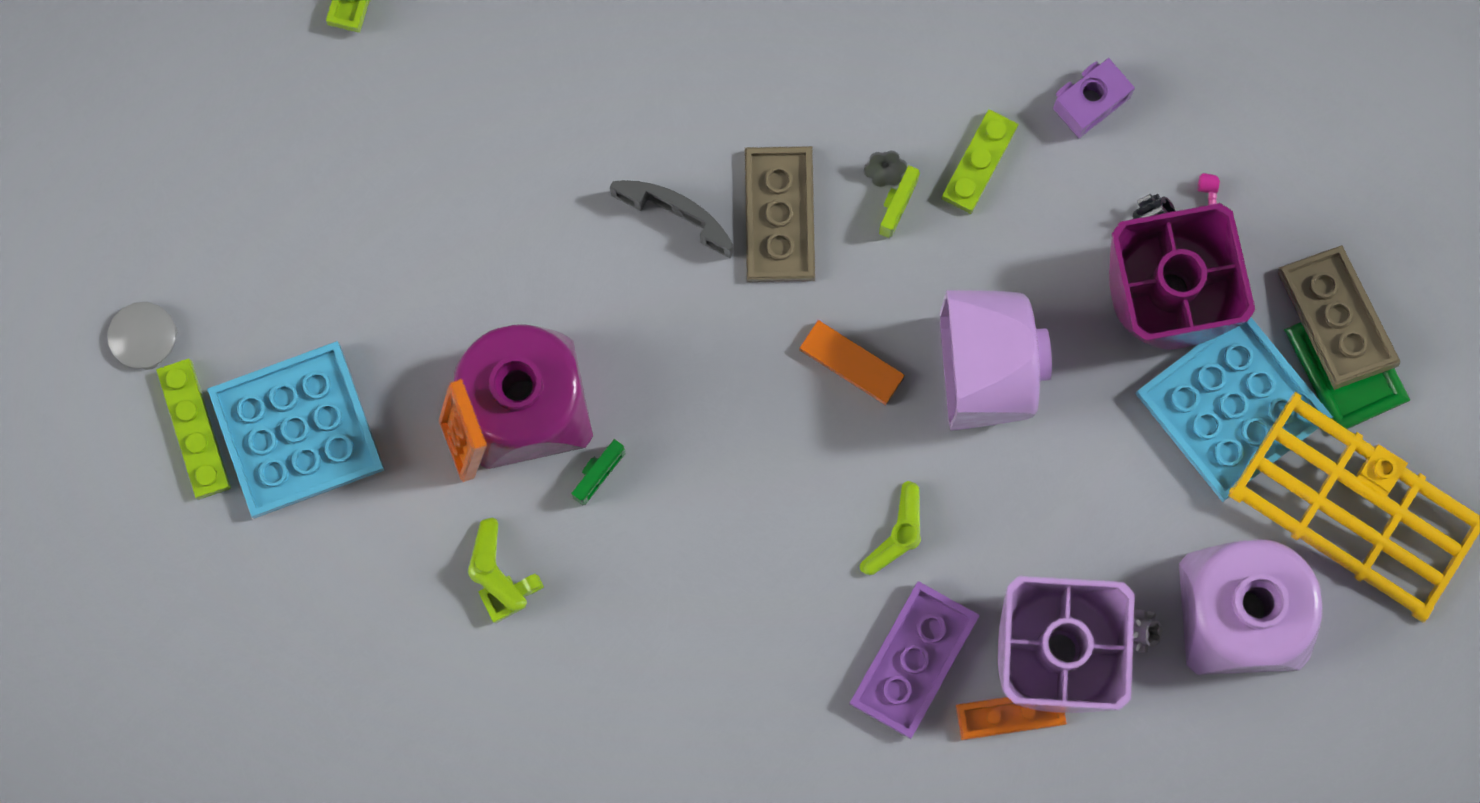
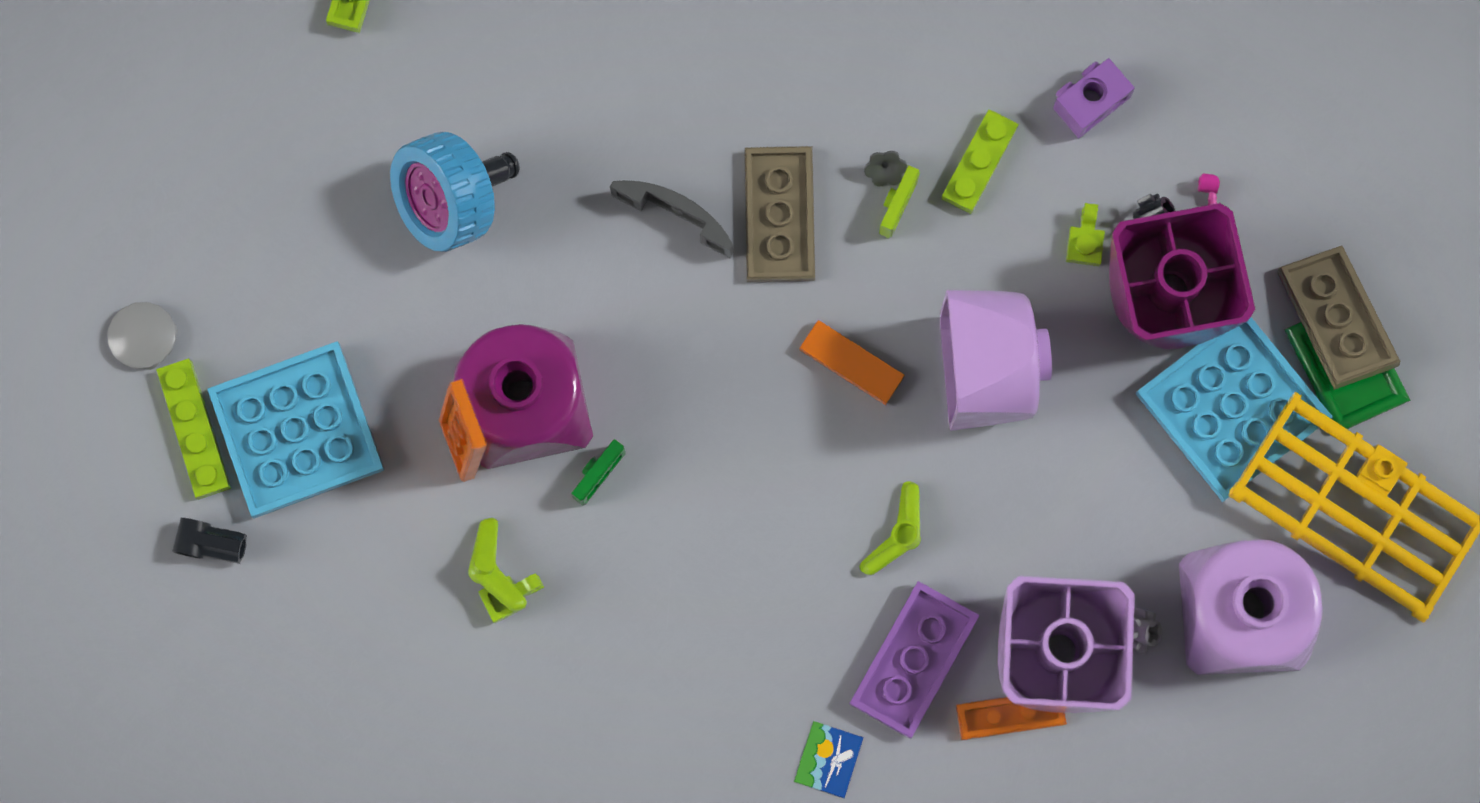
none -> black piece [172,517,247,564]
none -> dark azure wheel [390,132,520,252]
none -> sticker [794,721,864,798]
none -> lime plate [1066,203,1105,267]

